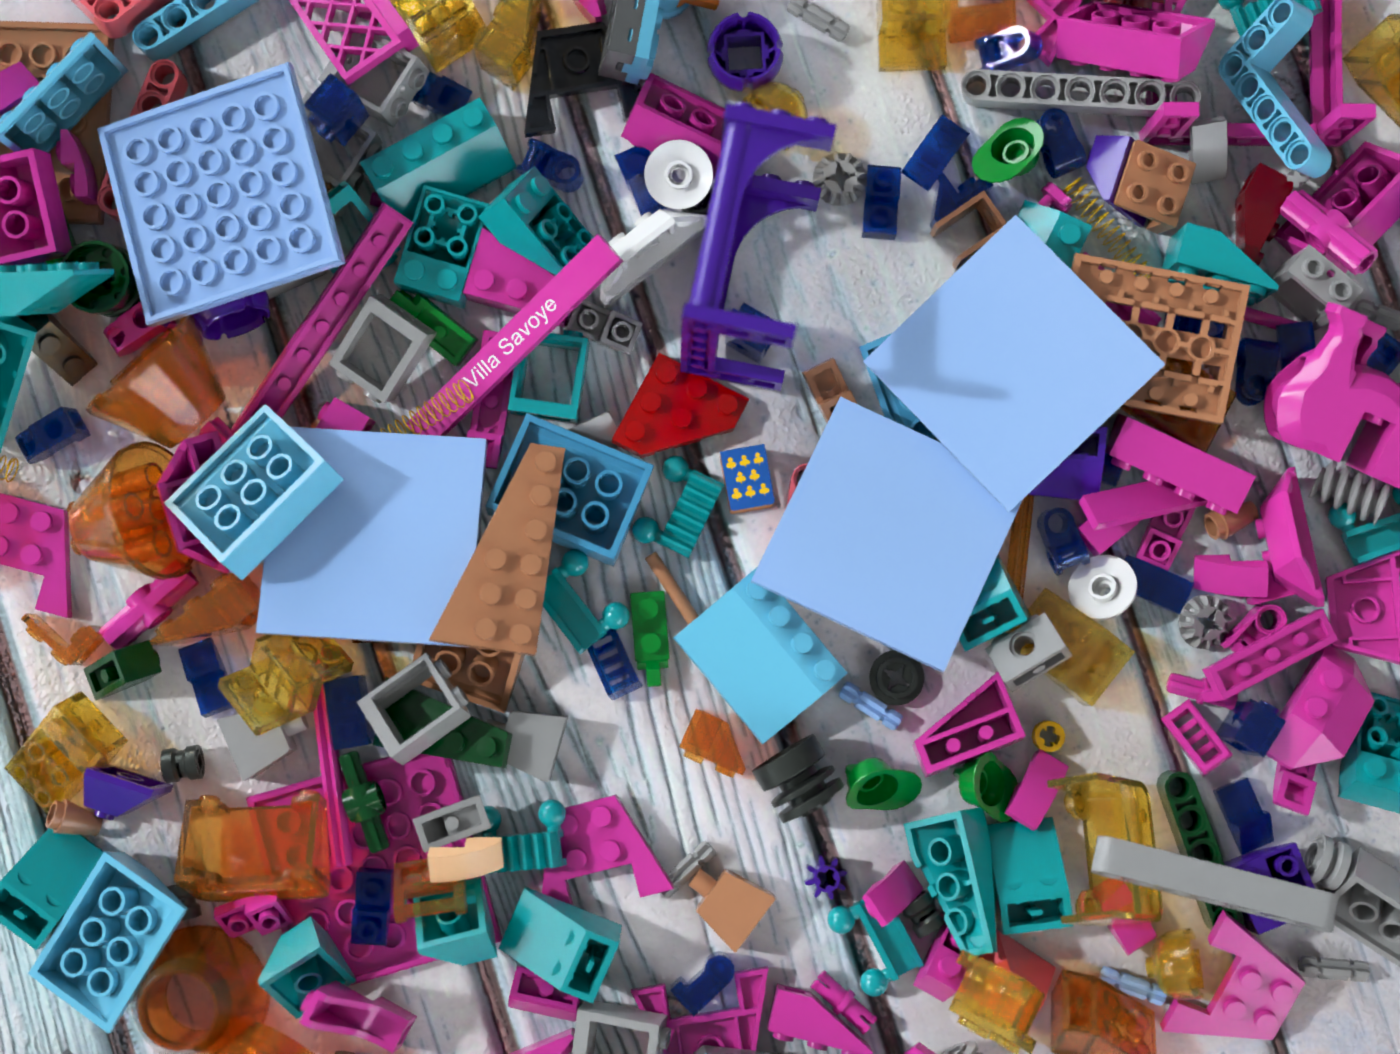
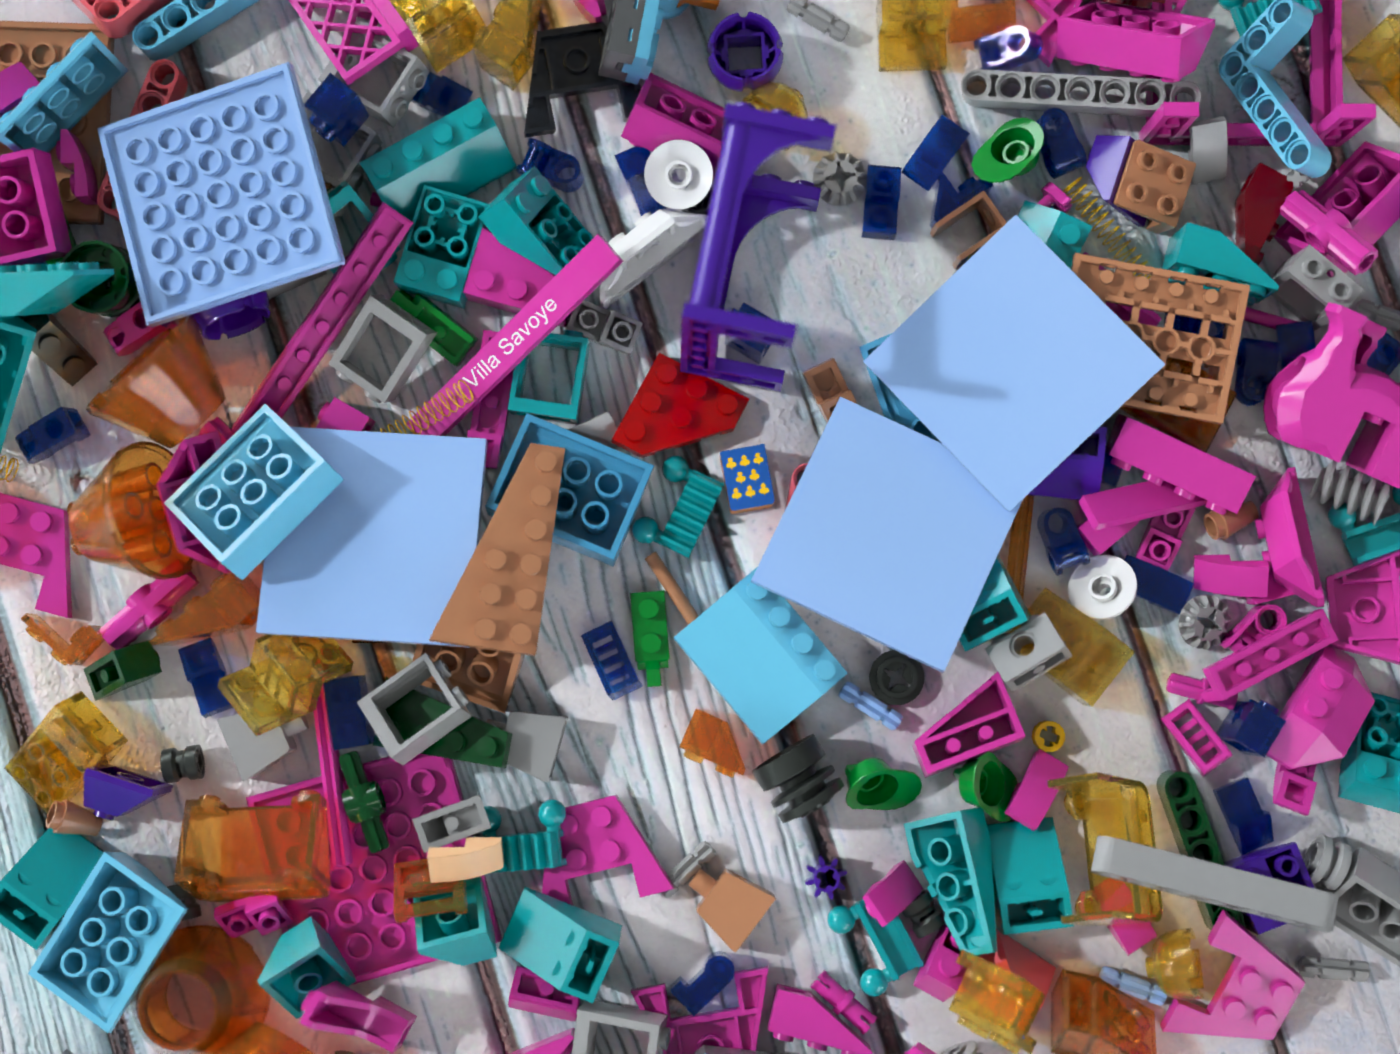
clear blue slope [351,867,394,946] -> none
teal gear [543,549,630,654] -> none

